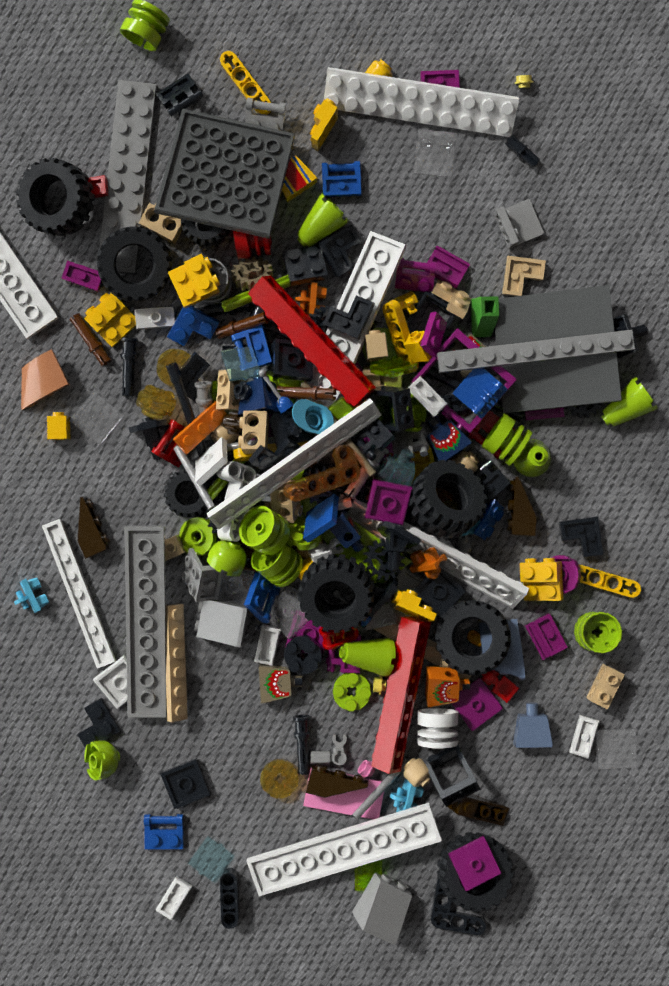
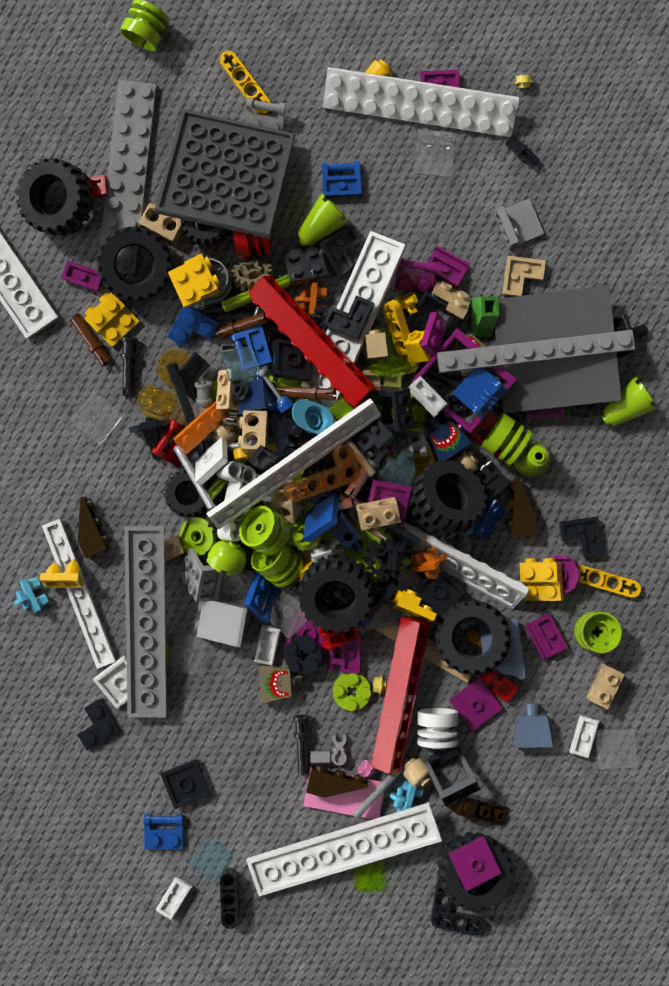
nougat slope [21,349,70,410] -> none
yellow brick [47,412,71,440] -> none
lime cylinder [84,740,120,781] -> none
white plate [134,307,175,330] -> none
black plate [156,73,204,117] -> none
tan plate [166,604,188,722] -> none
clear yellow plate [260,759,299,799] -> none
torso [282,156,317,202] -> none
yellow plate [310,99,338,151] -> none
lime cone [339,638,396,676] -> none
light grey slope [352,872,412,945] -> none
orange torso [425,666,470,707] -> none
none -> yellow tile [40,559,83,588]
none -> tan brick [356,497,401,530]

